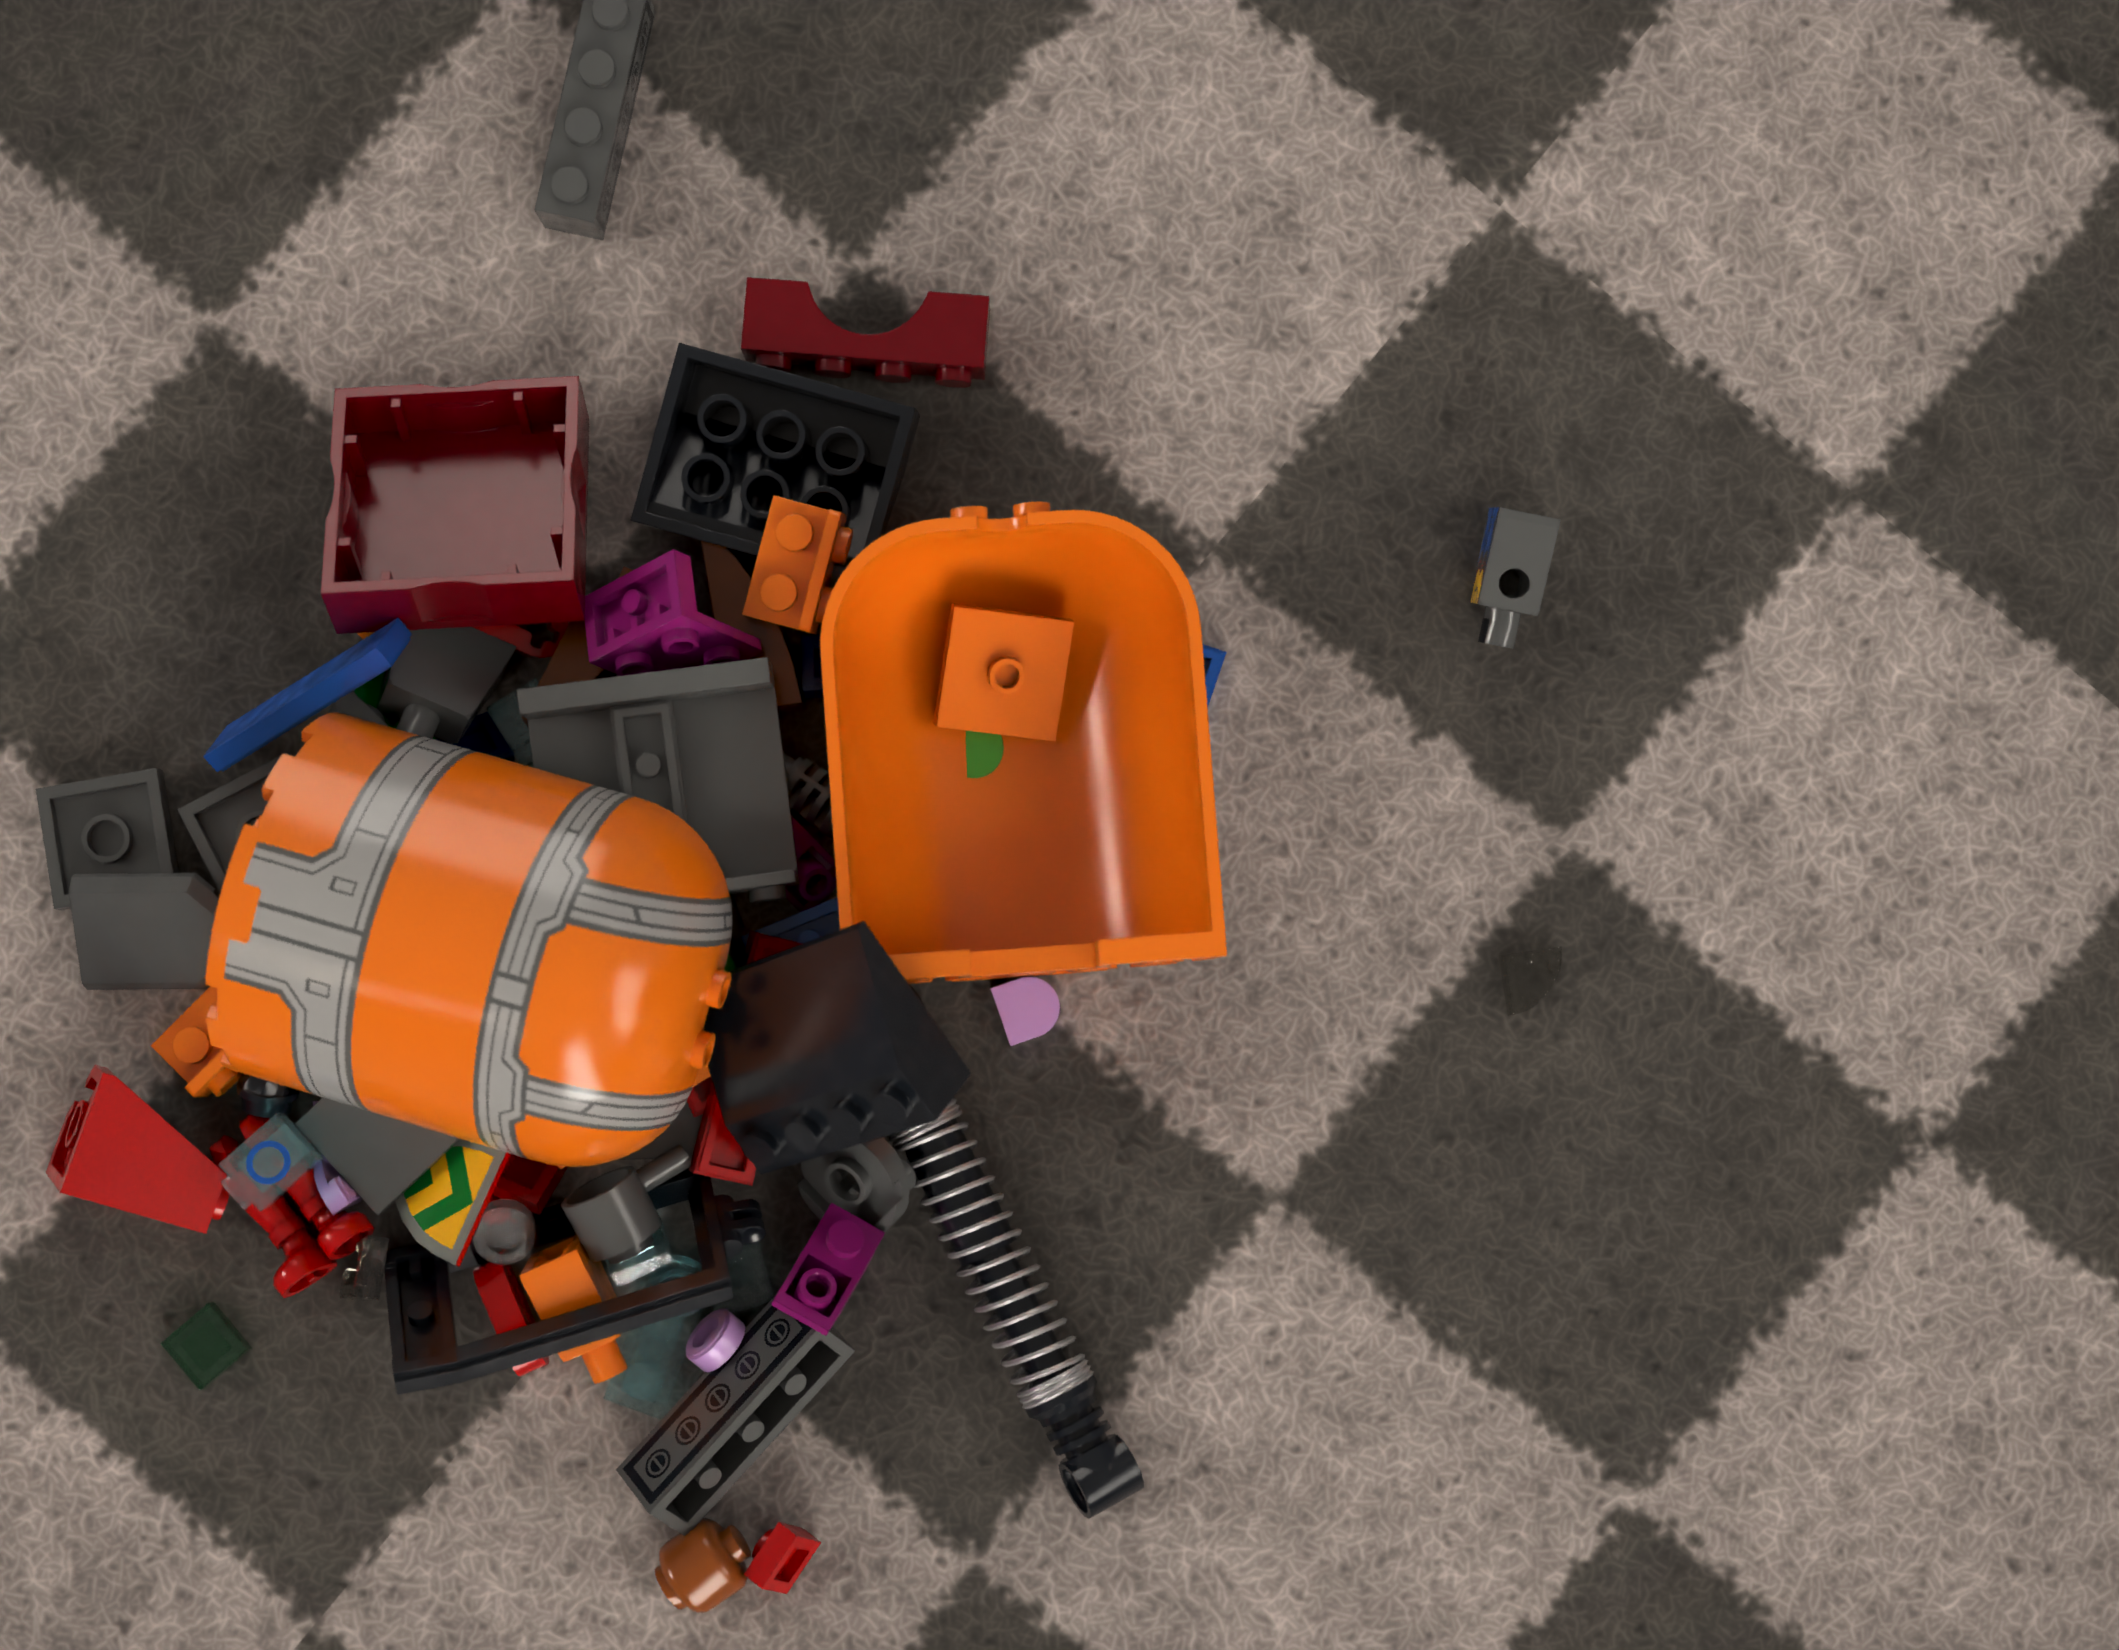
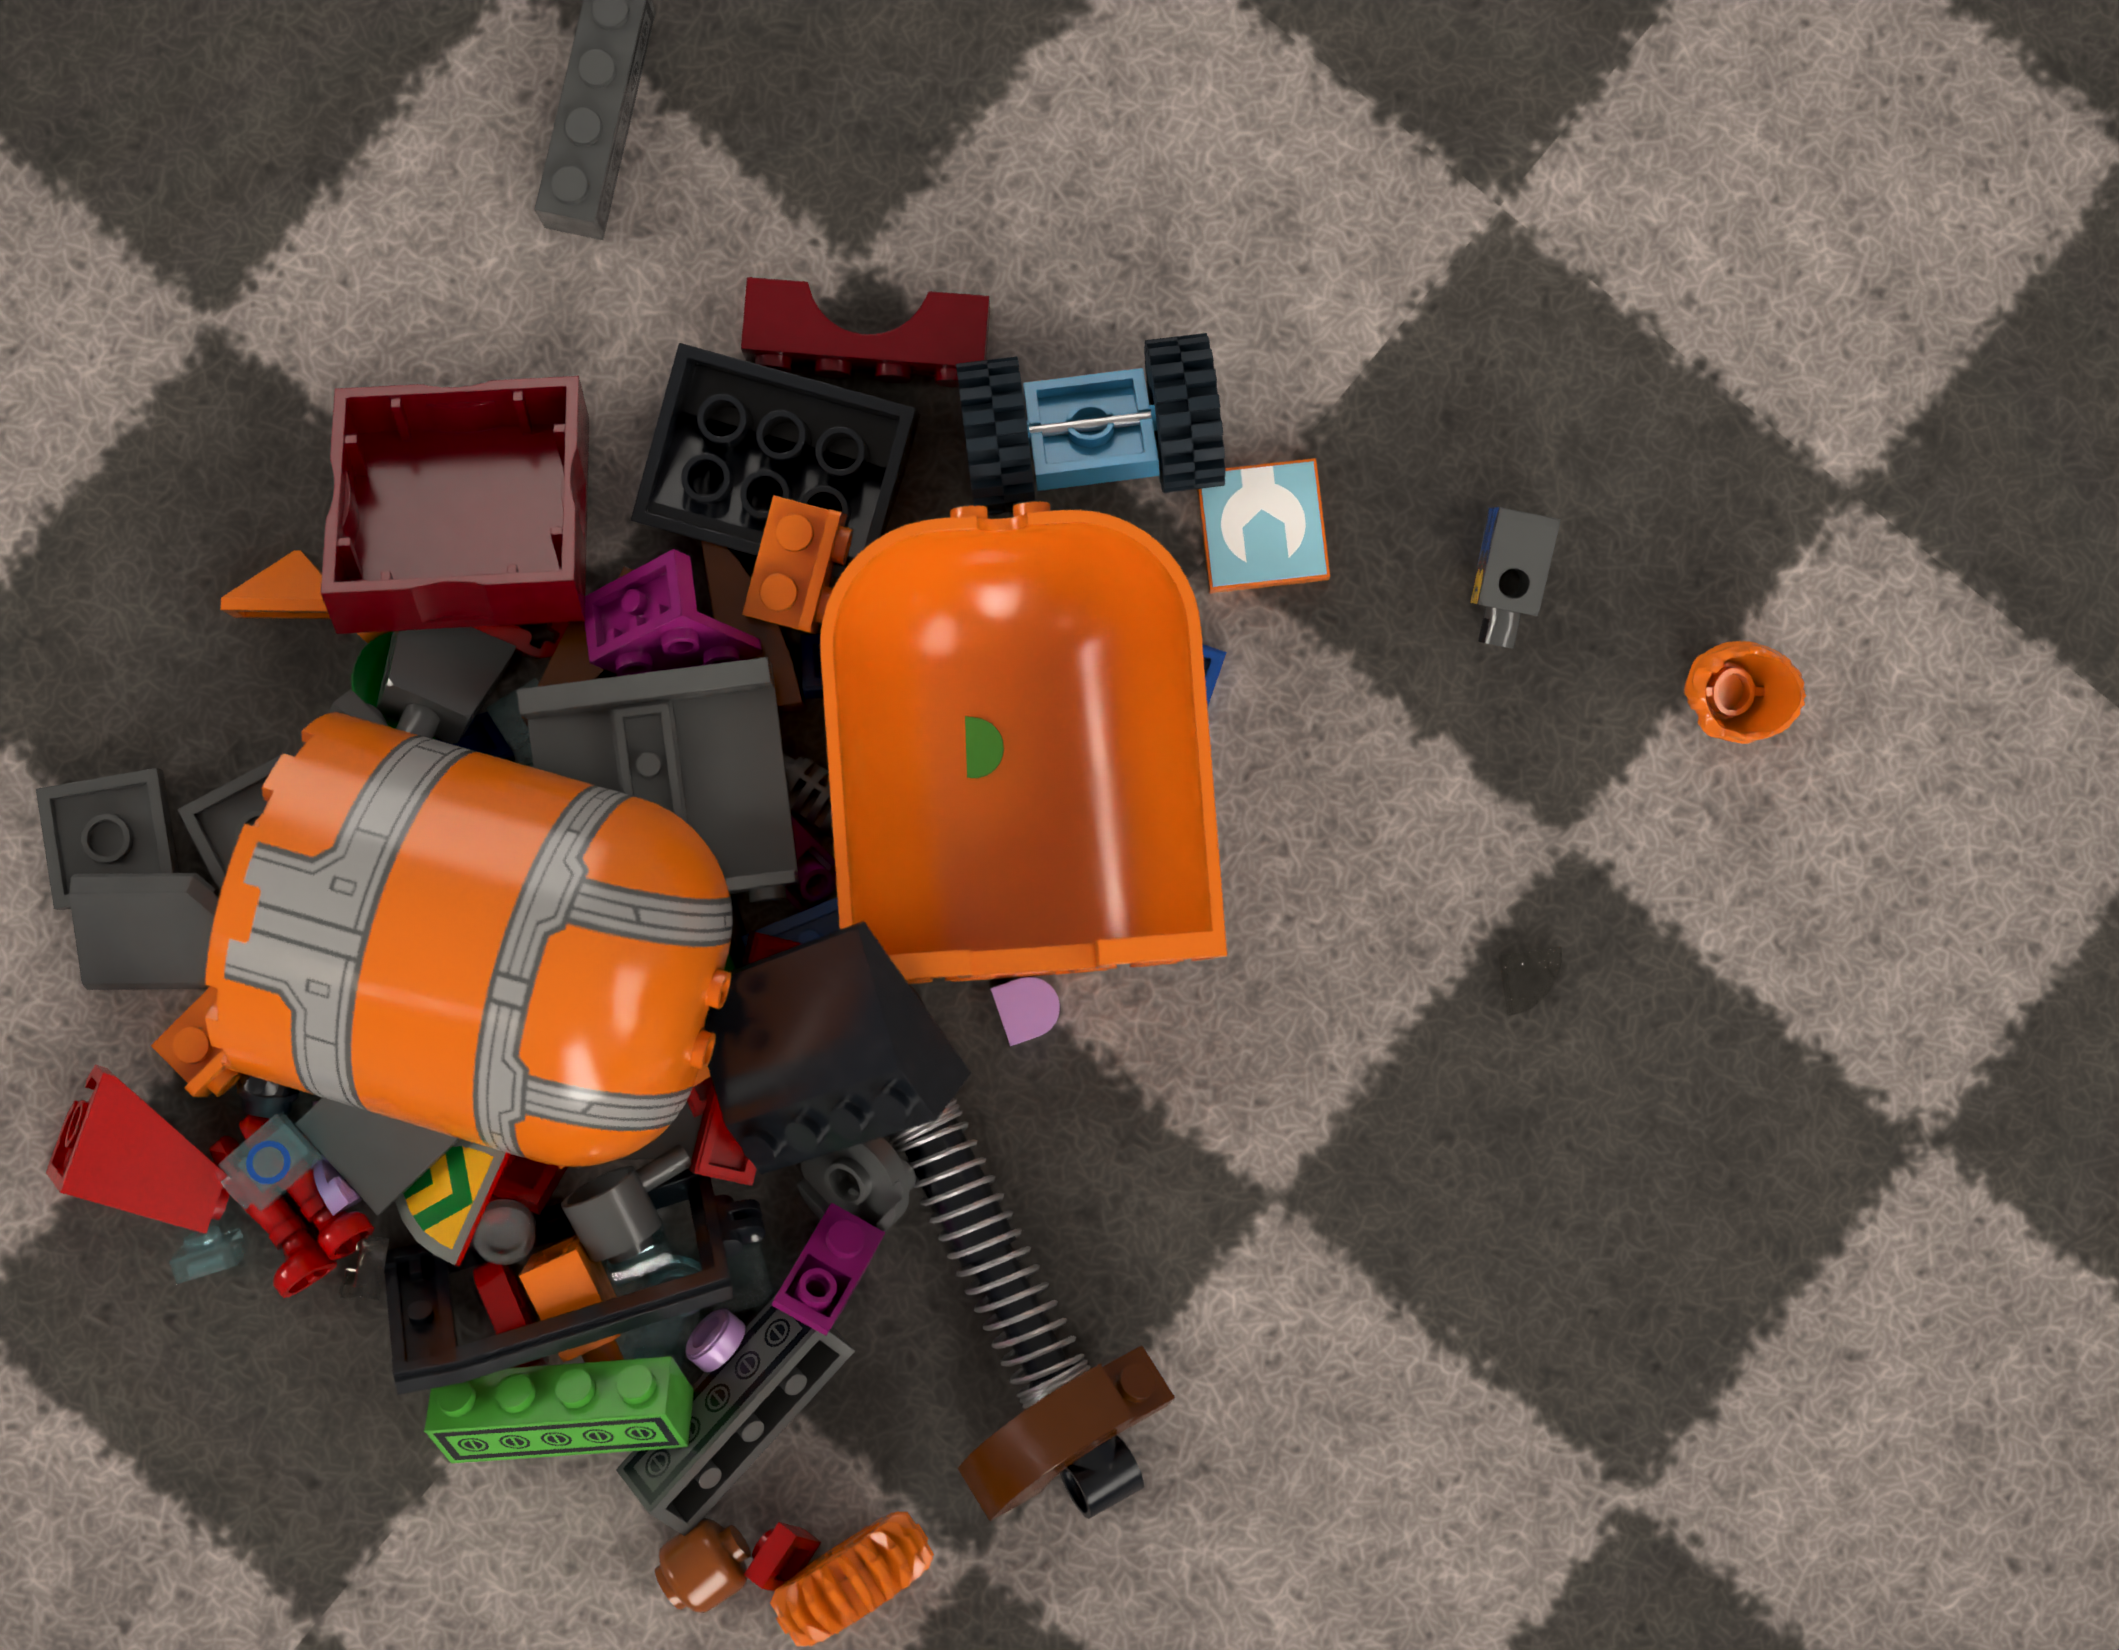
clear green tile [161,1301,252,1390] -> none
blue tile [203,618,412,772] -> none
orange plate [933,603,1074,741] -> none
none -> clear light blue plate [169,1226,247,1284]
none -> orange slope [221,550,330,619]
none -> bright green brick [424,1356,694,1463]
none -> orange gear [770,1512,934,1646]
none -> plate [956,333,1226,515]
none -> reddish brown arch [958,1345,1175,1521]
none -> tile [1197,458,1330,593]
none -> orange hair [1684,641,1806,744]

